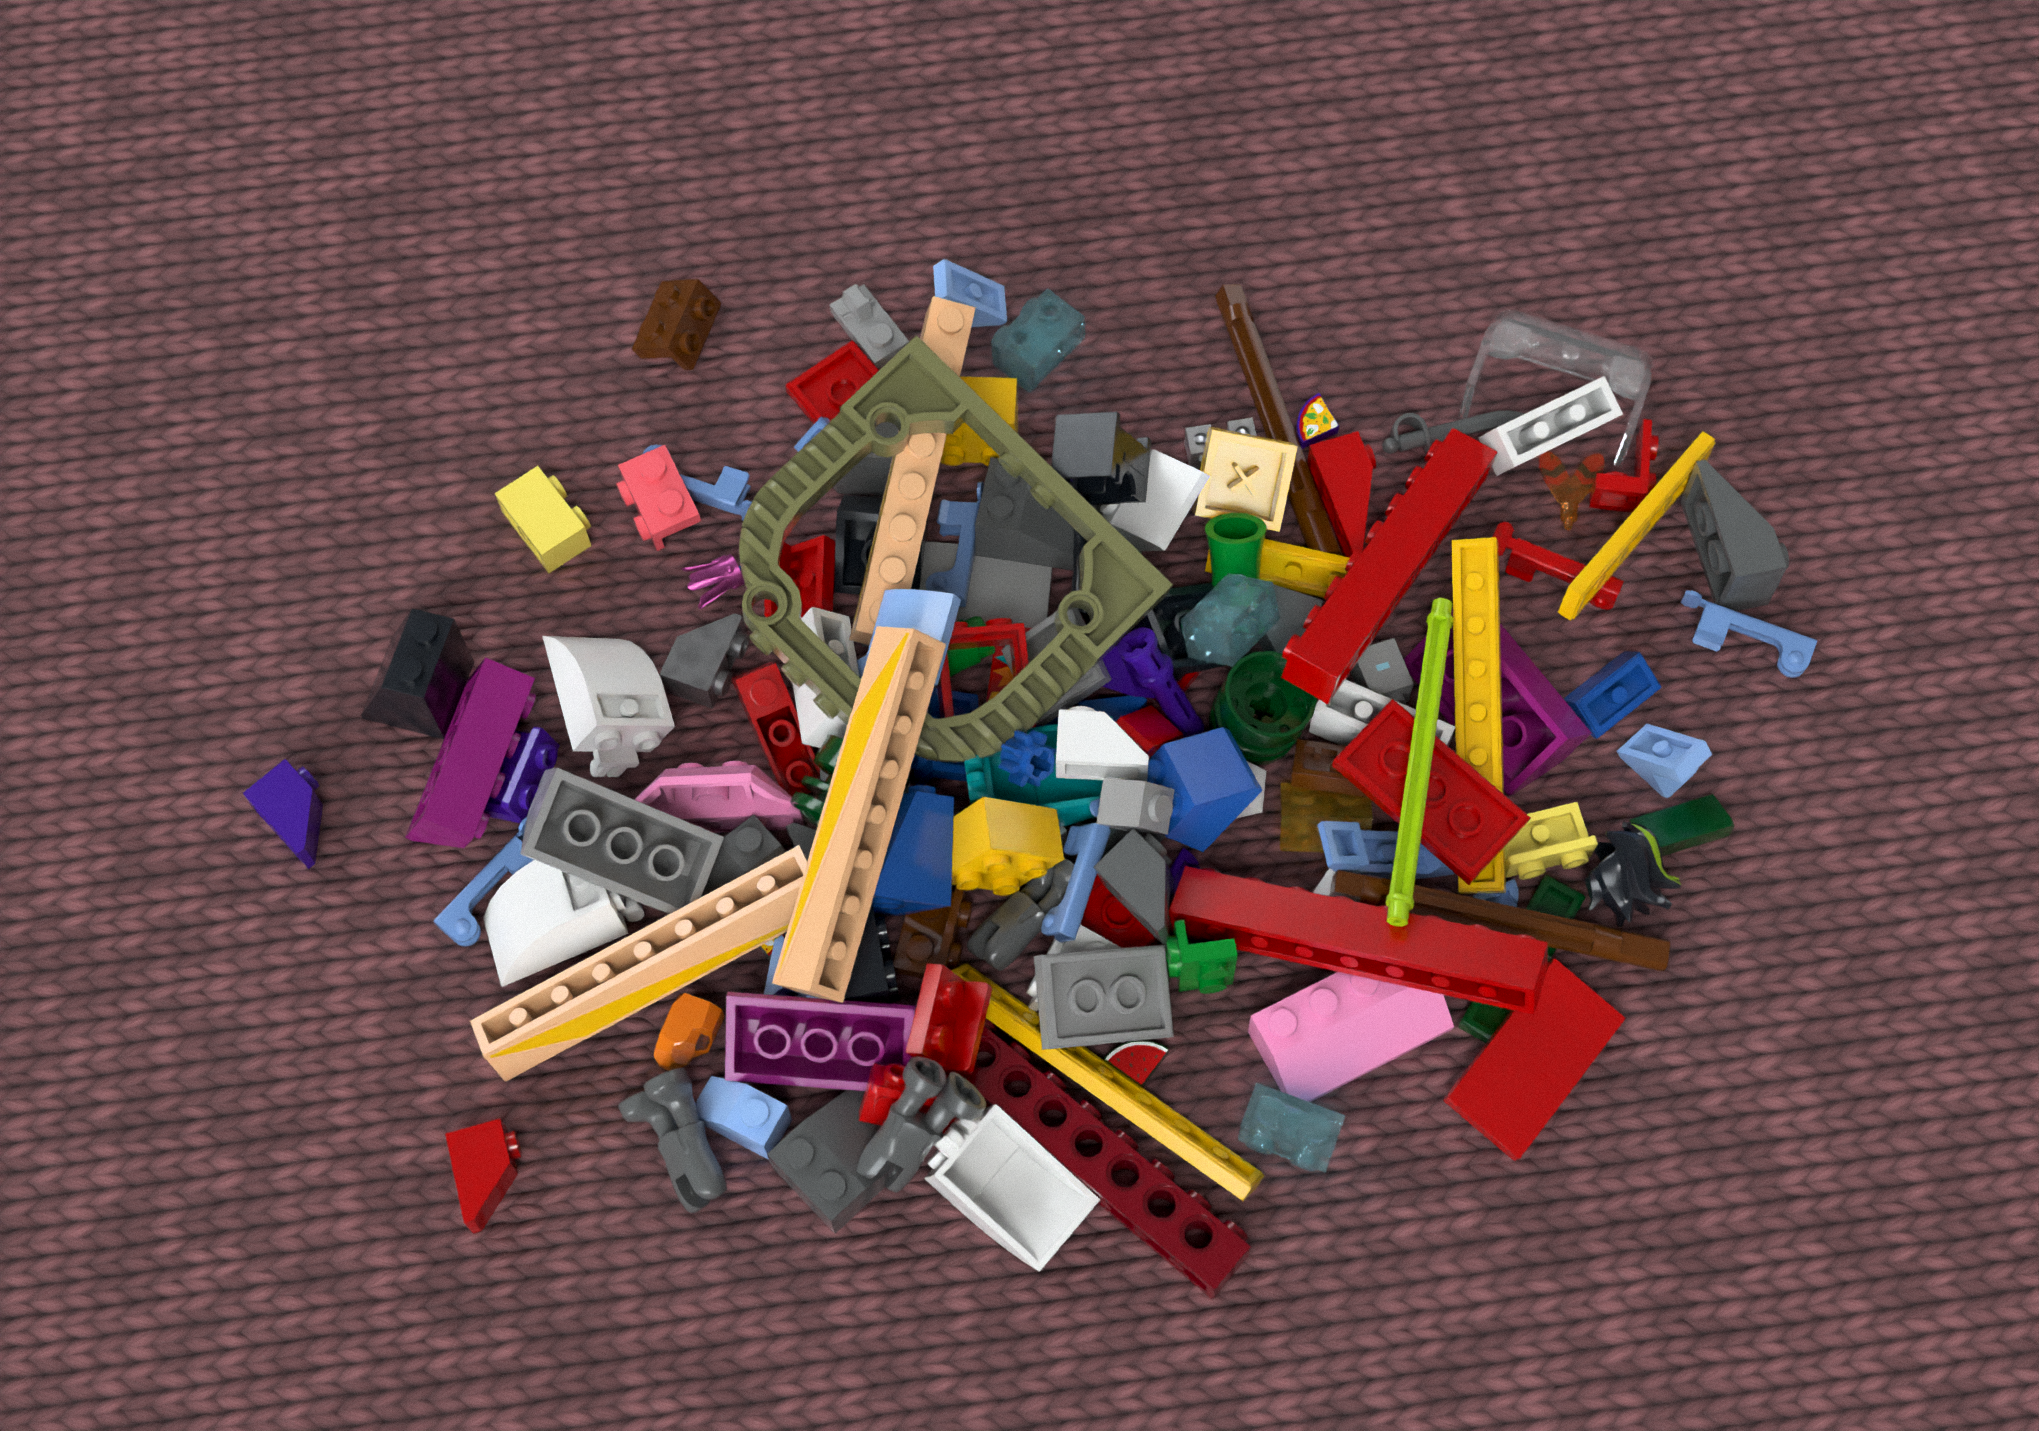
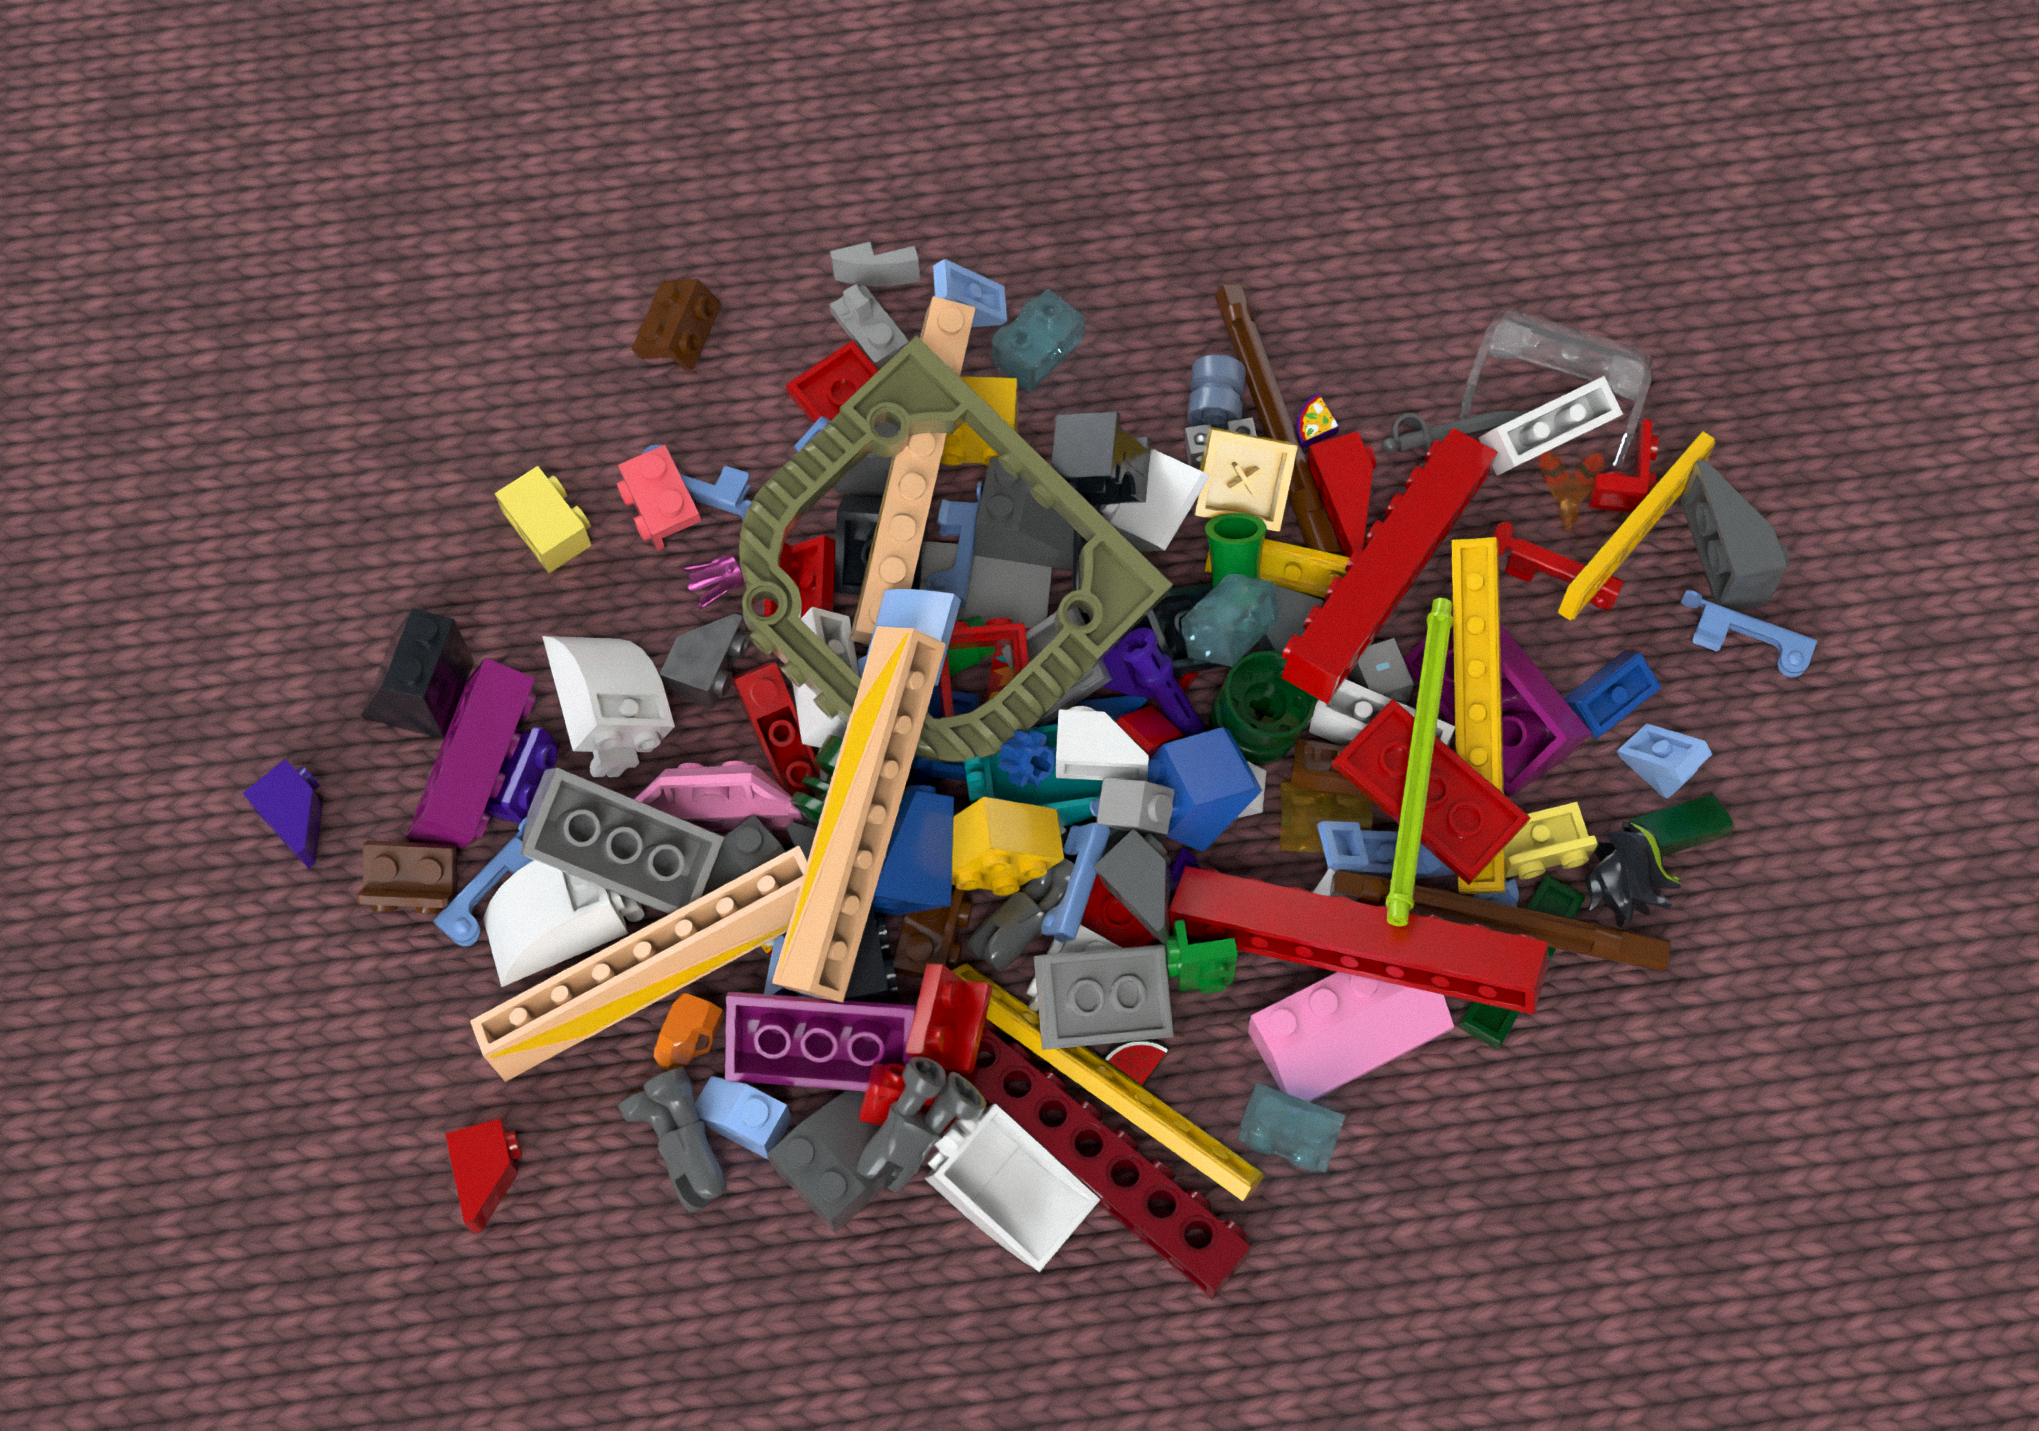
red tile [1443,958,1626,1161] -> none
none -> reddish brown bracket [357,840,457,914]
none -> light grey slope [830,242,920,286]
none -> sand blue wheel [1187,355,1246,430]

